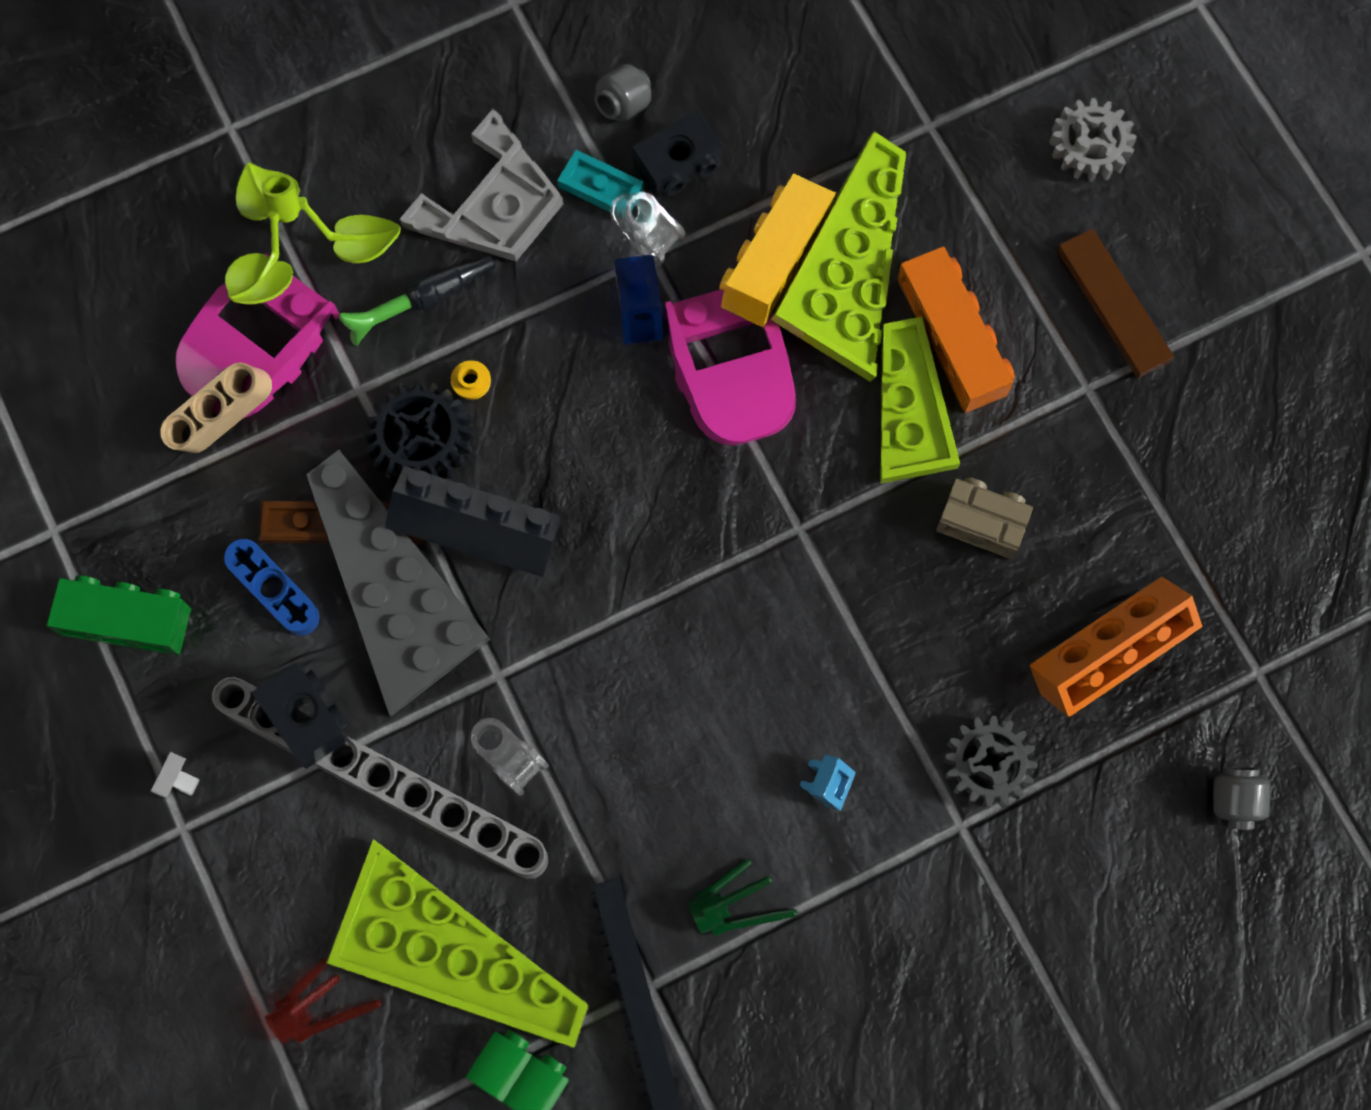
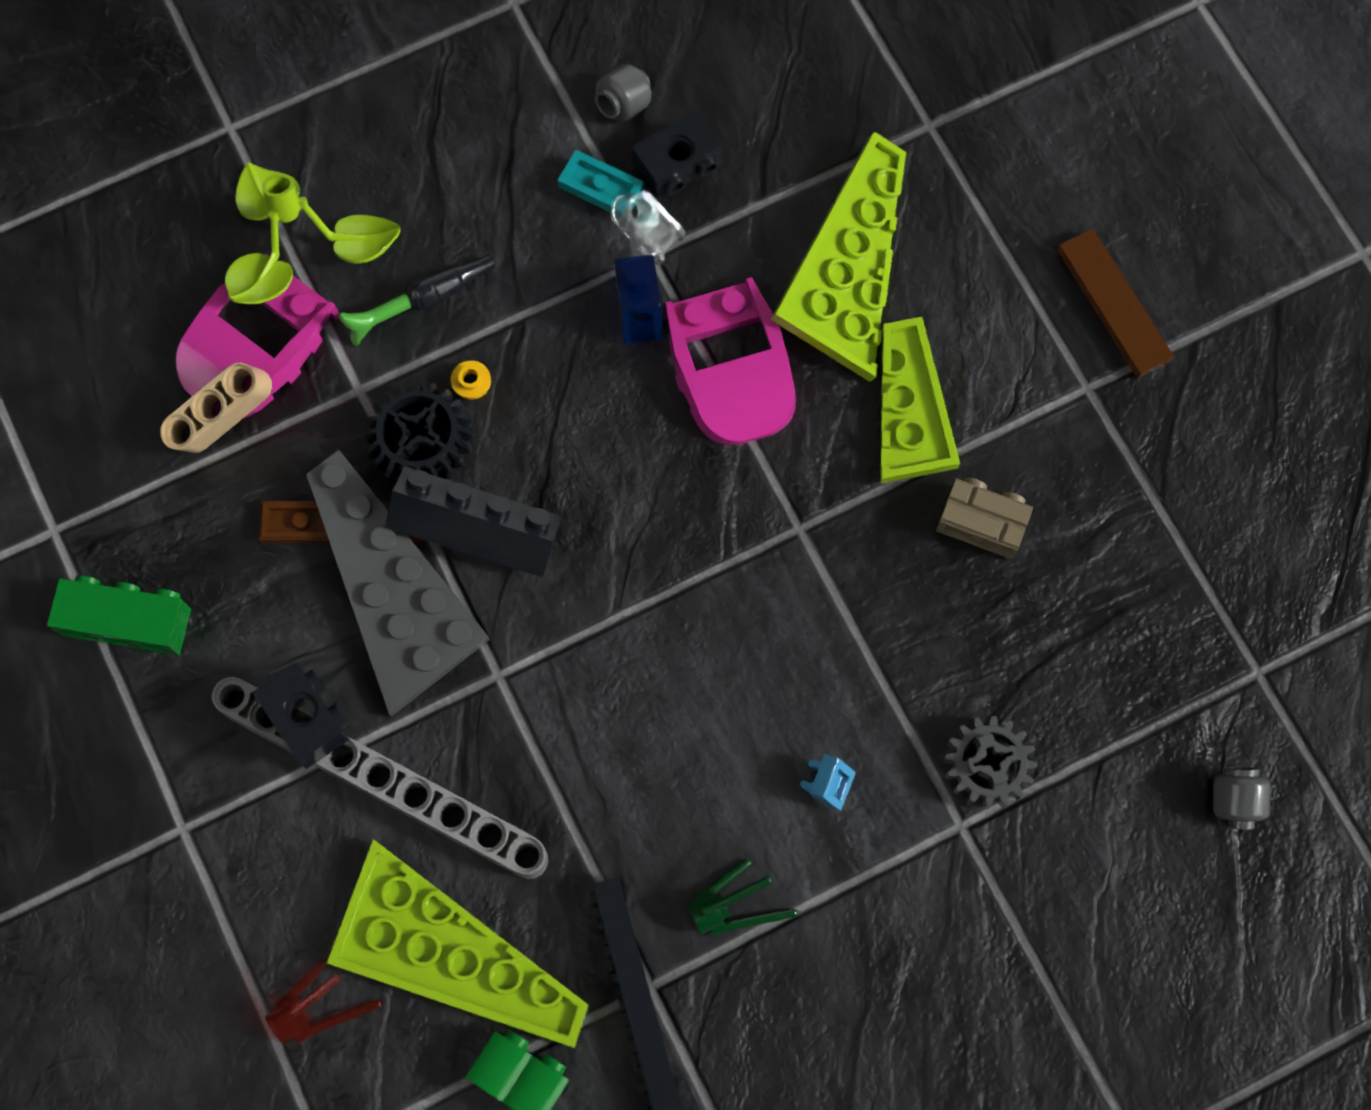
light grey tile [150,752,199,799] -> none
blue beam [224,539,320,636] -> none
light grey wing [400,109,563,261] -> none
clear piece [470,718,549,797] -> none
yellow brick [719,173,835,327] -> none
orange brick [897,246,1015,413] -> none
orange brick [1029,576,1202,717] -> none
light grey gear [1049,98,1136,182] -> none

